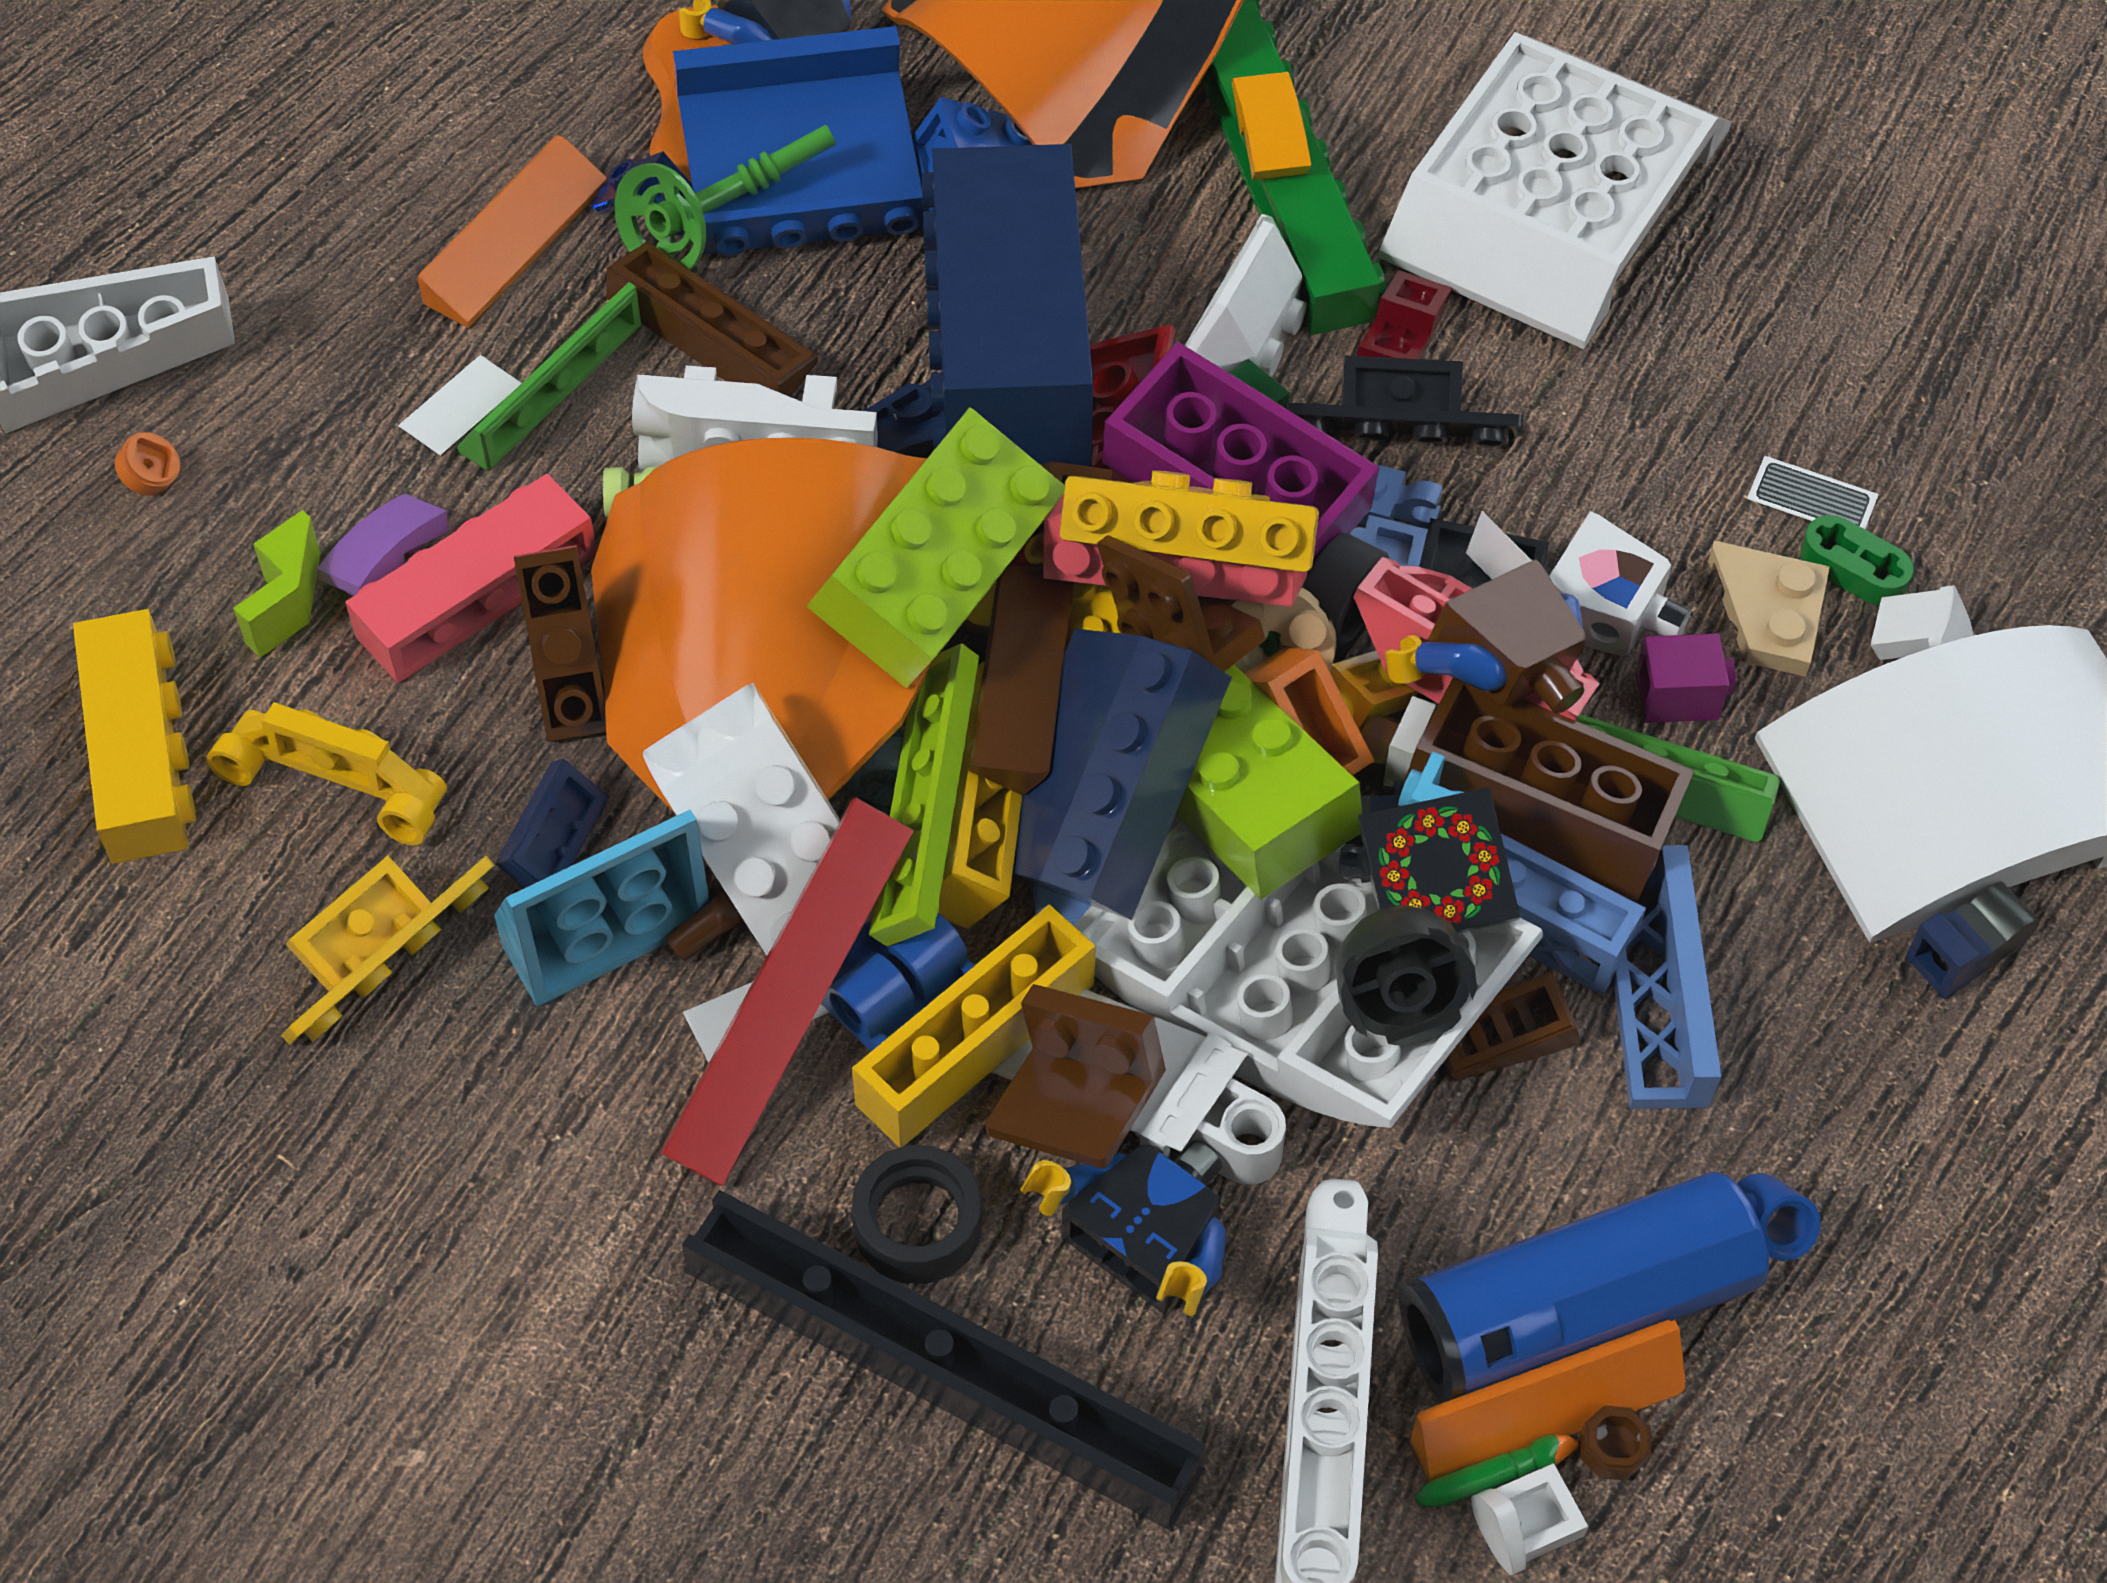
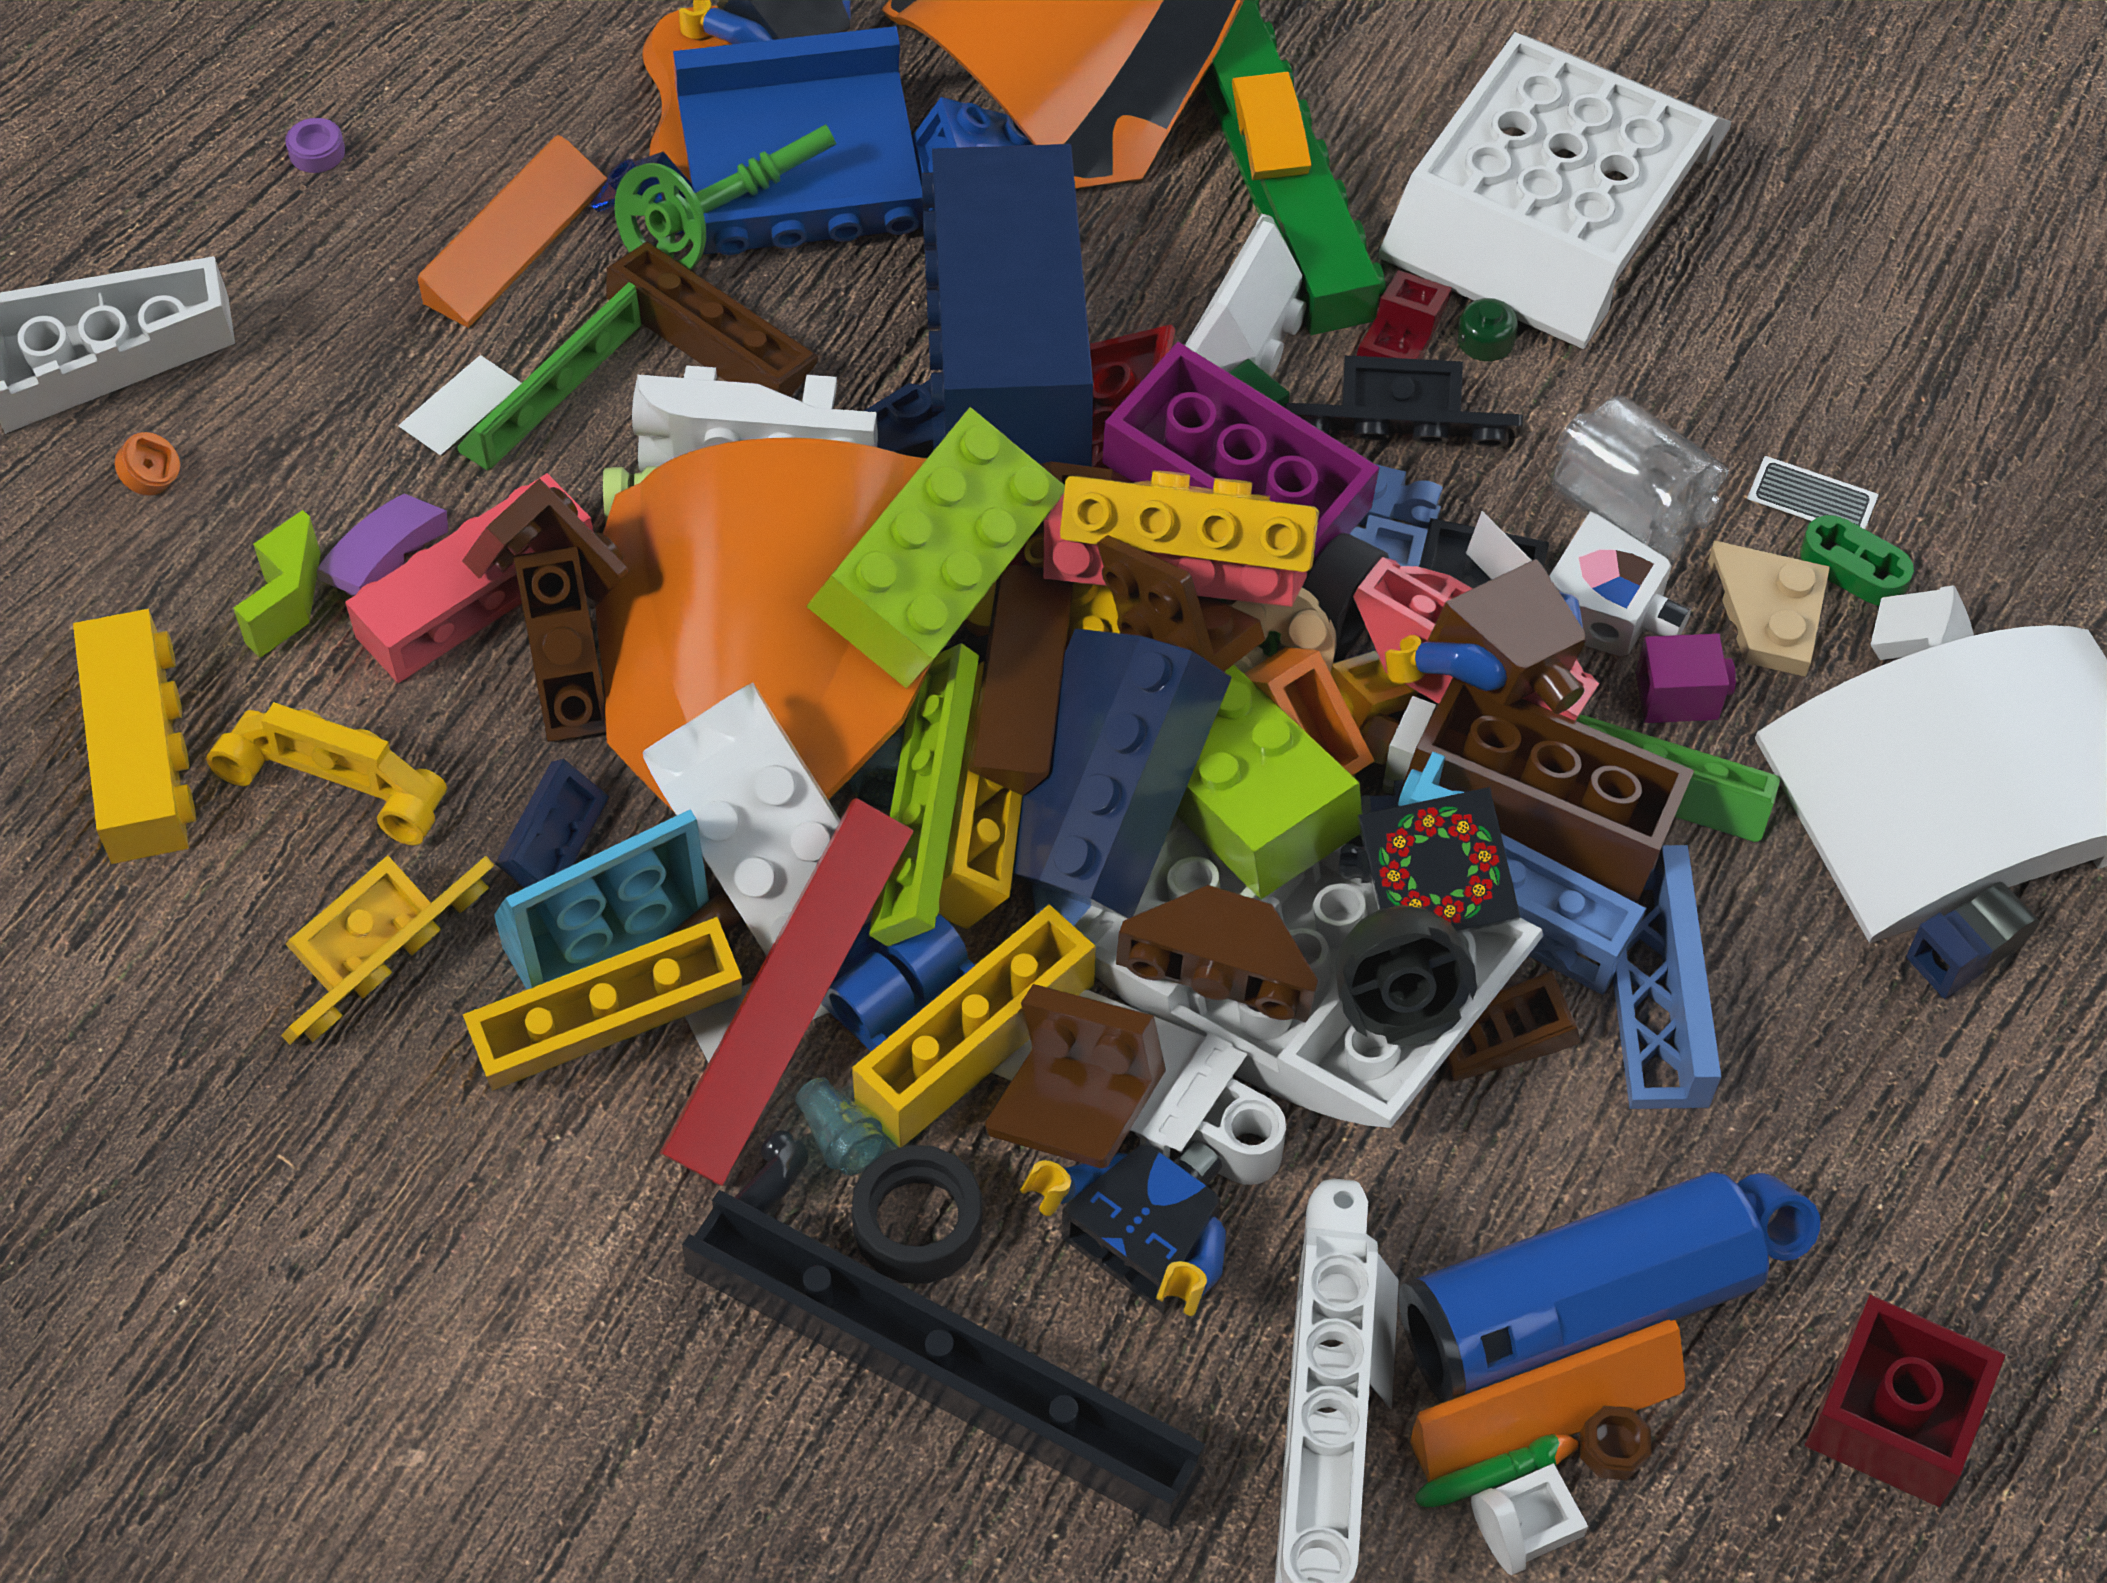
none -> medium lavender tile [285,118,345,173]
none -> reddish brown bracket [462,478,629,609]
none -> yellow brick [462,917,742,1091]
none -> black arm [735,1130,809,1214]
none -> clear light blue cone [795,1077,886,1175]
none -> reddish brown slope [1116,885,1318,1023]
none -> white sticker [1370,1254,1399,1409]
none -> dark green piece [1458,298,1518,362]
none -> clear cylinder [1552,395,1729,565]
none -> dark red brick [1804,1294,2006,1508]

